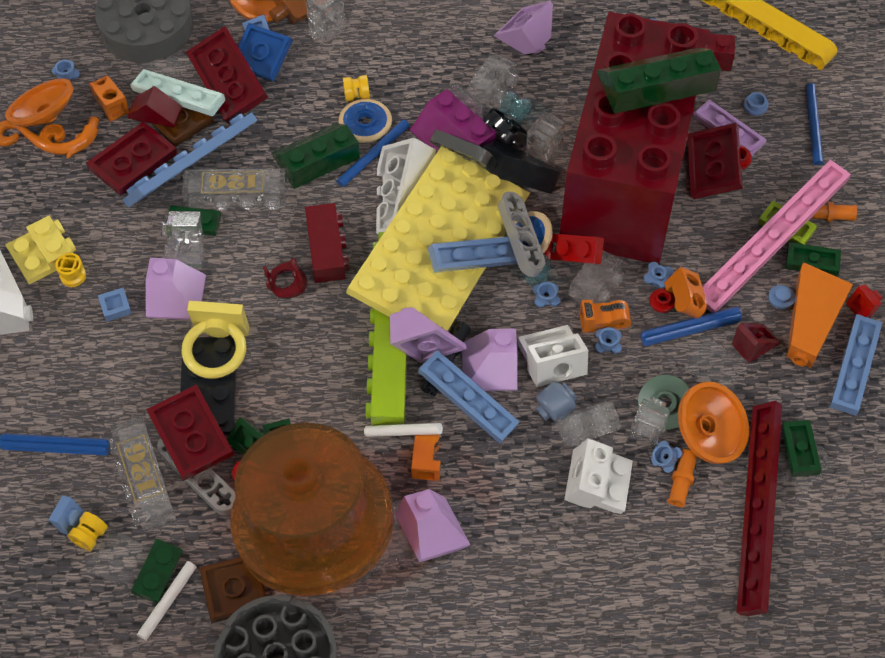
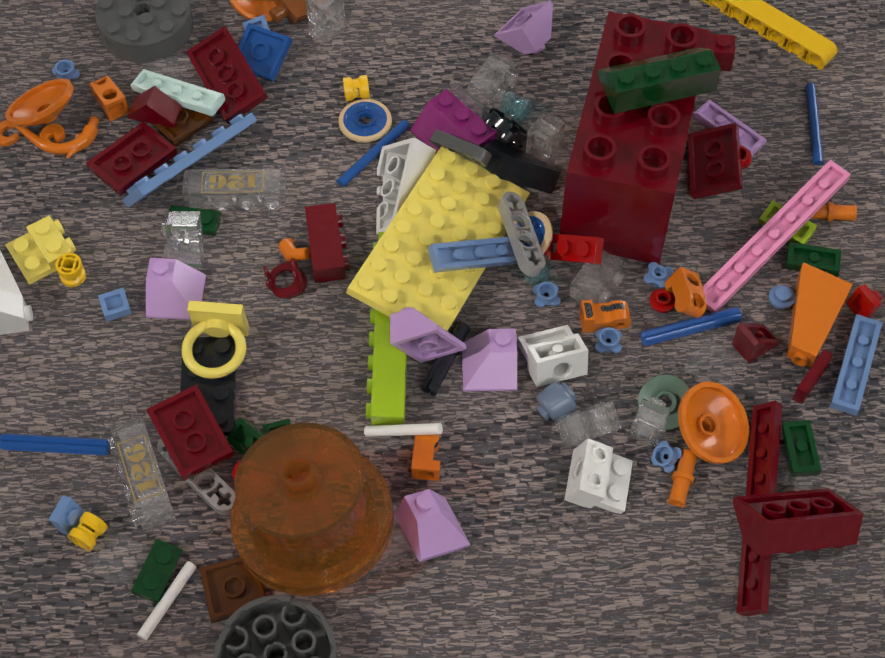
dark green slope [271,123,360,189] -> none
medium blue plate [418,350,519,444] -> none
medium blue plate [743,92,768,116] -> none
none -> orange arm [279,238,311,261]
none -> dark red slope [733,488,864,557]
none -> dark red tile [792,349,832,404]

